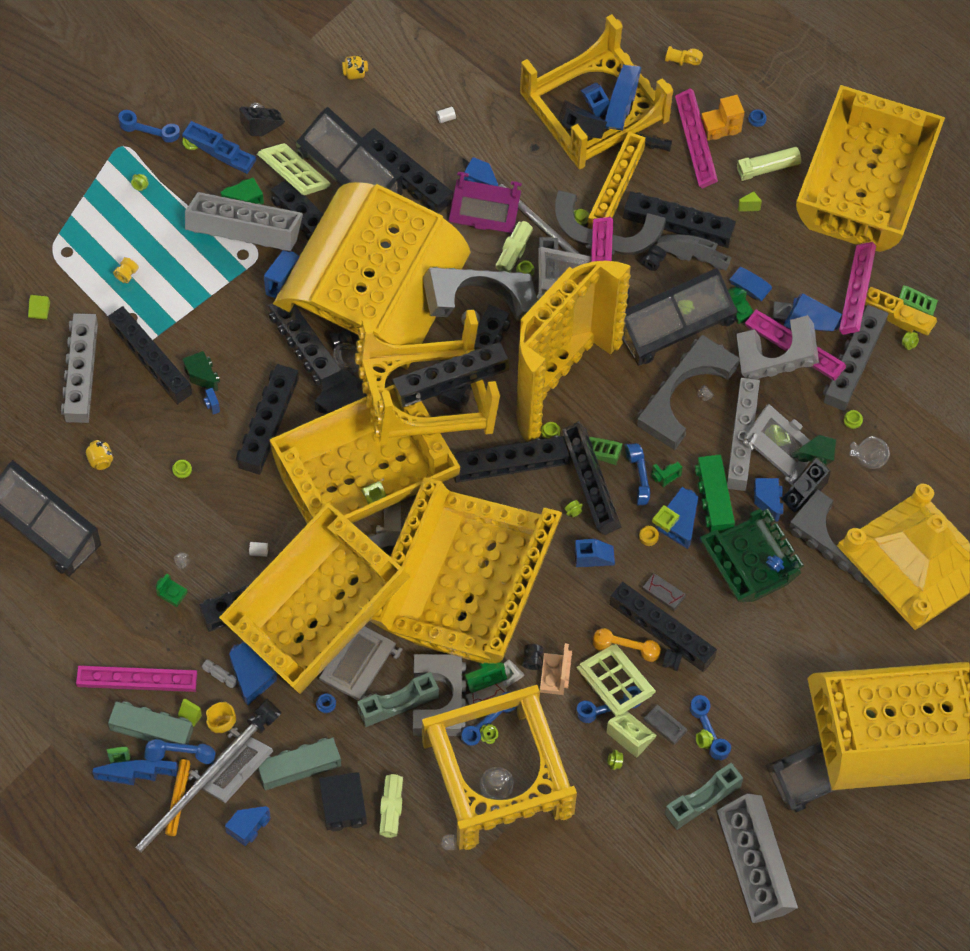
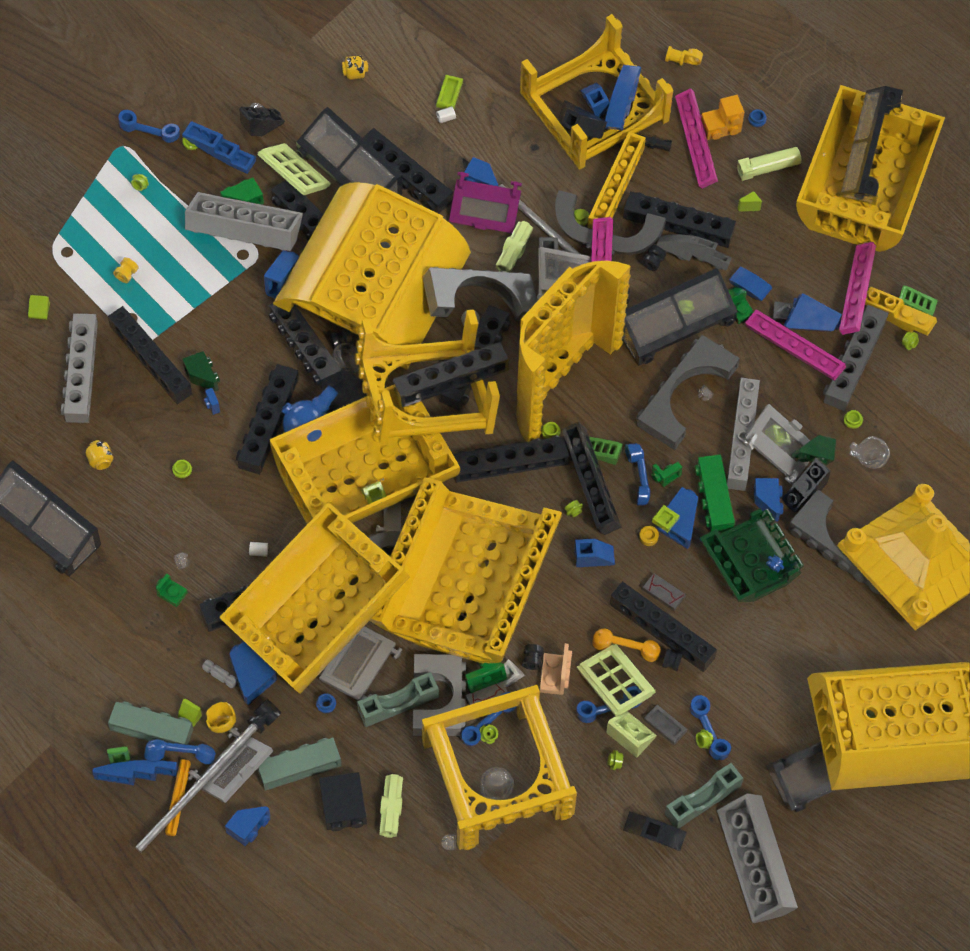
dark pink plate [76,666,198,692] -> none
lime plate [516,261,535,277] -> none
light grey arch [737,315,819,380] -> none
none -> blue piece [281,385,339,442]
none -> lime tile [436,75,463,109]
none -> black slope [623,811,687,851]
none -> windscreen [840,86,903,205]

